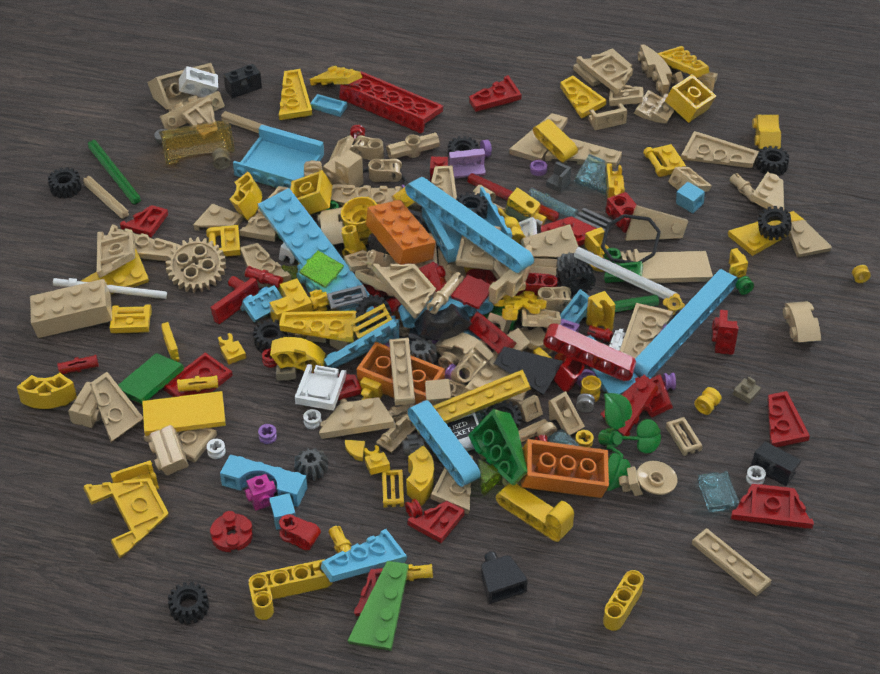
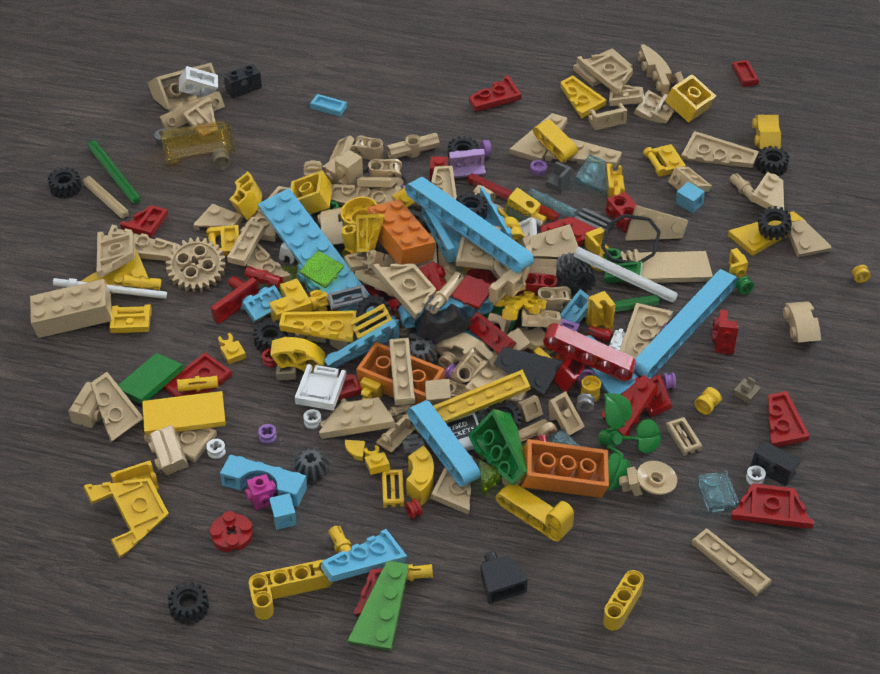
yellow brick [17,373,77,409] -> none
red pin [57,355,99,374] -> none
yellow tile [161,322,180,362] -> none
tan axle [221,111,266,134] -> none
medium azure panel [233,125,324,188] -> none
yellow wing [279,69,312,120] -> none
red piece [279,514,321,550] -> none
yellow wing [309,66,362,85] -> none
red bracket [339,71,444,133] -> none
red bush [350,125,365,141] -> none
red wing [408,501,465,543] -> none
yellow bush [575,430,594,448] -> none
yellow wing [657,46,709,78] -> none
yellow plate [663,293,685,315] -> none
tan bracket [698,72,718,92] -> none
none -> yellow pin [122,274,161,291]
none -> tan plate [227,221,265,266]
none -> yellow wing [356,214,385,253]
none -> tan slope [357,177,403,189]
none -> red tile [732,60,759,87]

